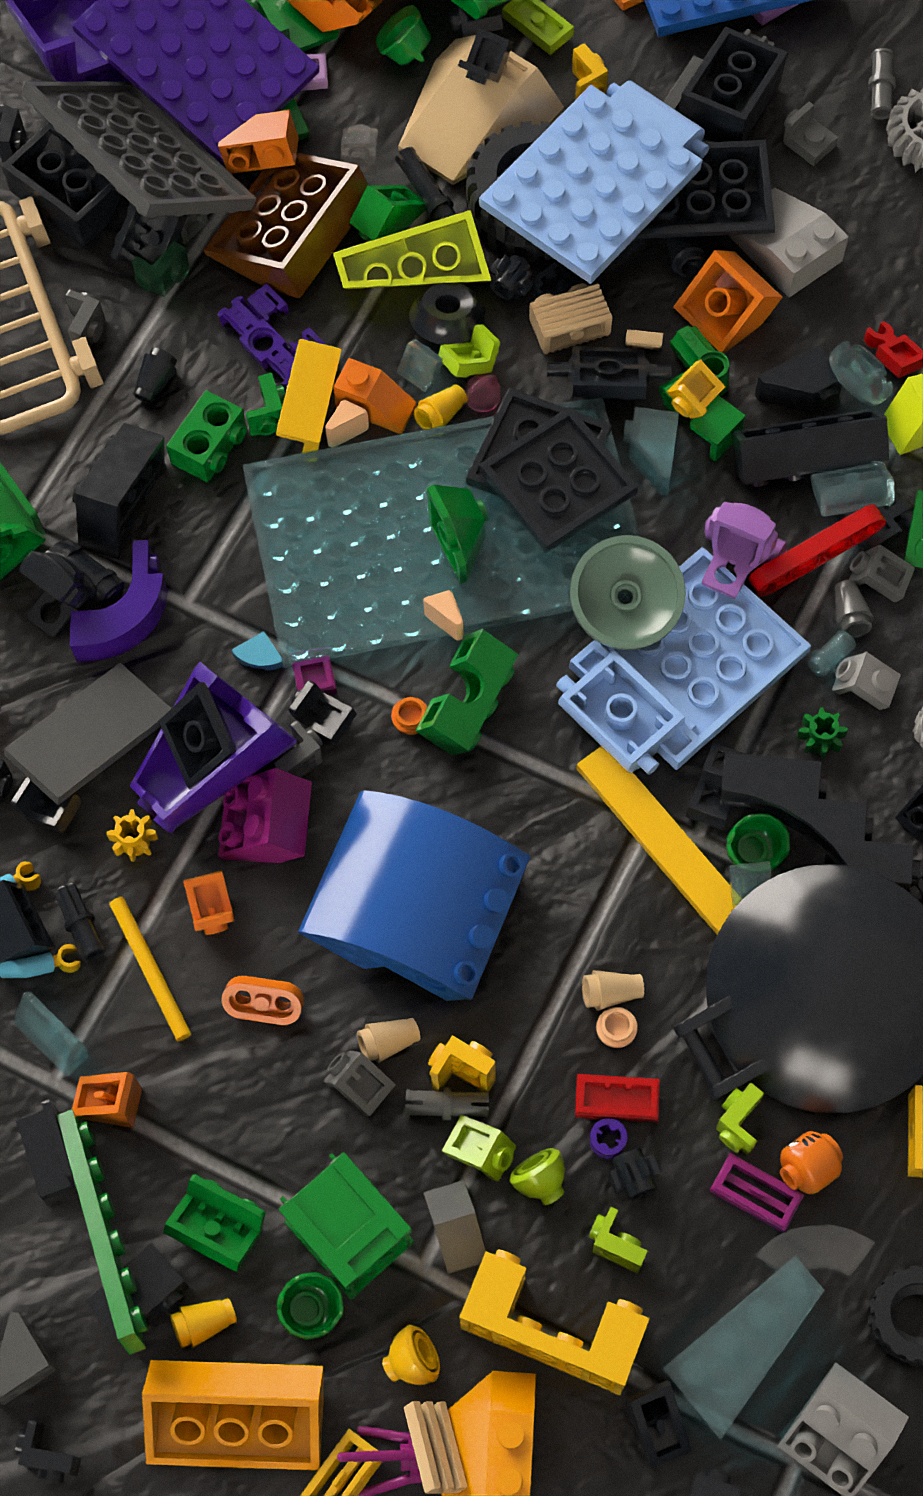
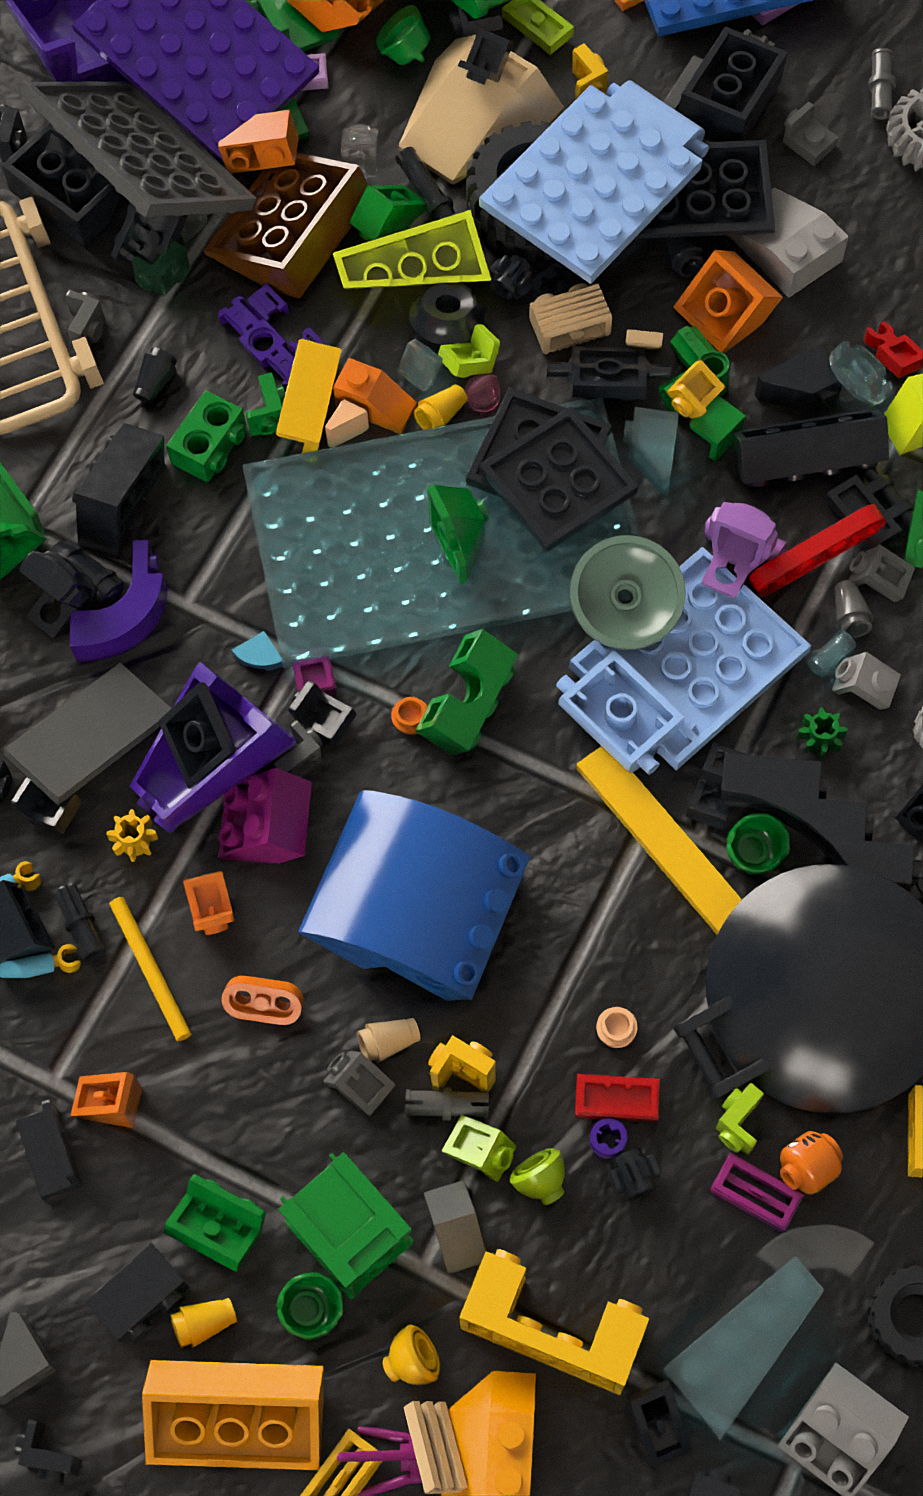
clear light blue slope [14,991,89,1075] -> none
plate [57,1110,148,1355] -> none
light nougat slope [423,590,464,641] -> none
tan cone [582,970,644,1011] -> none
lime bracket [589,1207,647,1274] -> none
clear light blue tile [728,862,771,906] -> none
clear light blue slope [811,462,894,516] -> none

